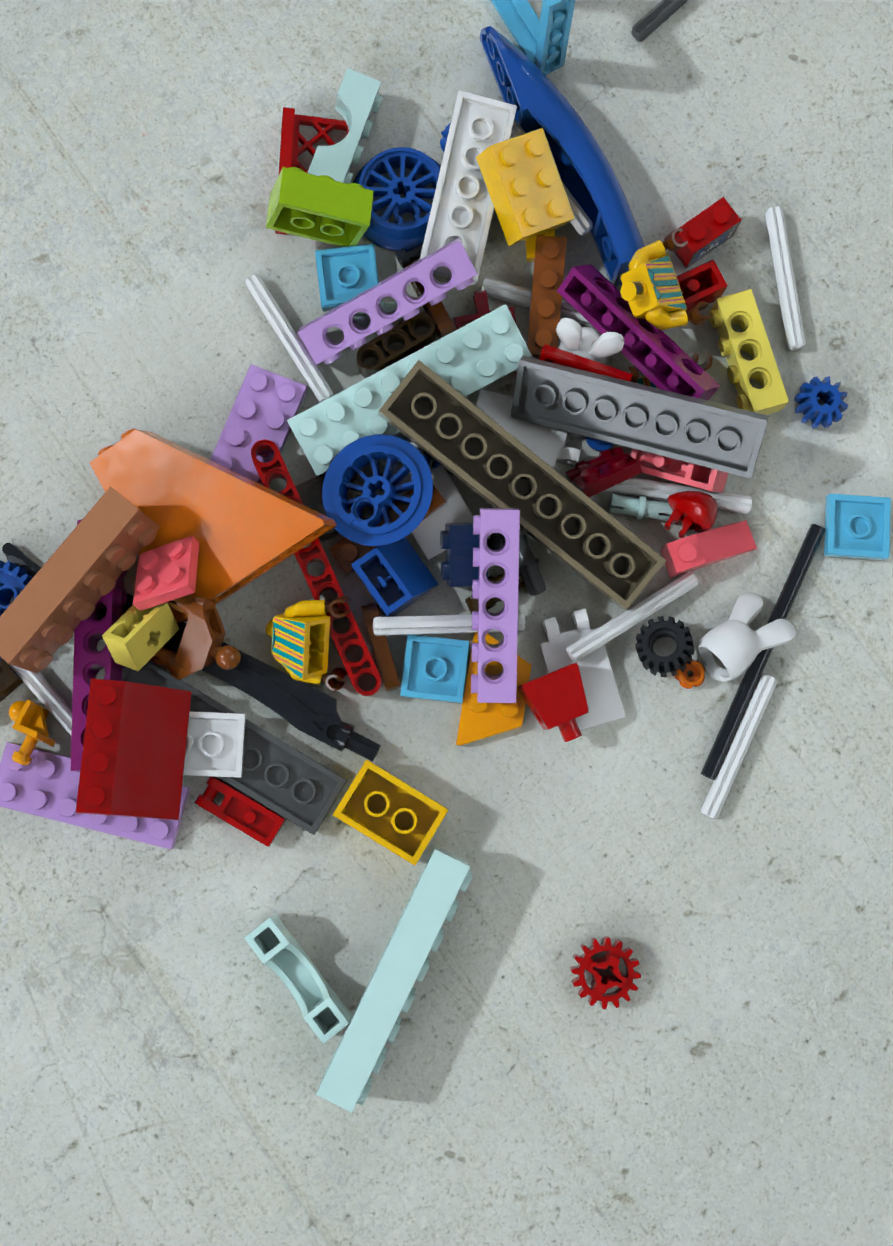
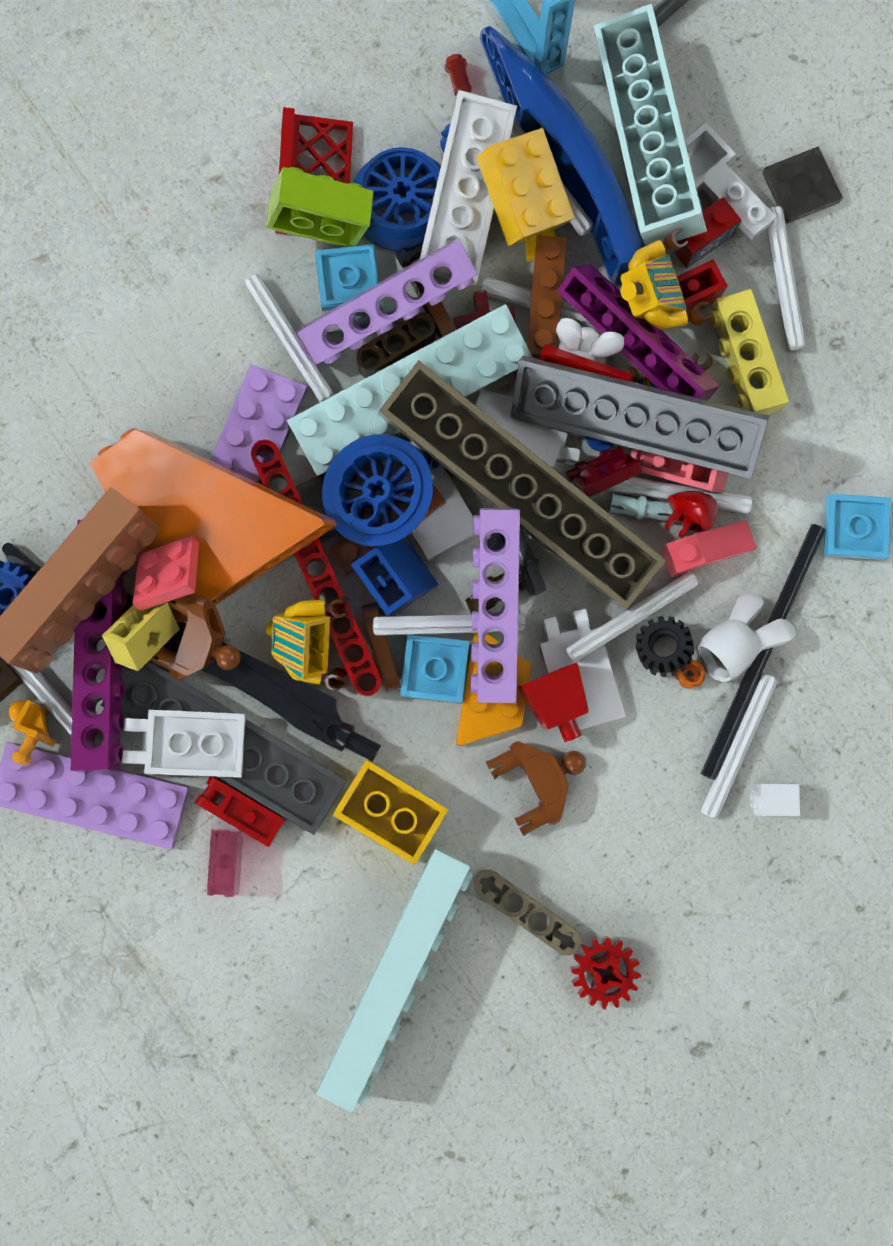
red slope [76,678,192,820] -> none
light aqua arch [244,913,352,1044] -> none
light aqua arch [308,68,383,184] -> none
dark blue brick [440,523,488,587] -> none
blue gear [794,376,848,429] -> none
none -> clear pink hinge [207,829,243,897]
none -> clear red pin [444,54,472,96]
none -> dark tan beam [474,869,581,956]
none -> dark orange connector [485,741,586,836]
none -> light aqua brick [594,3,707,246]
none -> white plate [685,123,776,241]
none -> white brick [749,784,800,816]
none -> clear smoke plate [762,146,843,224]

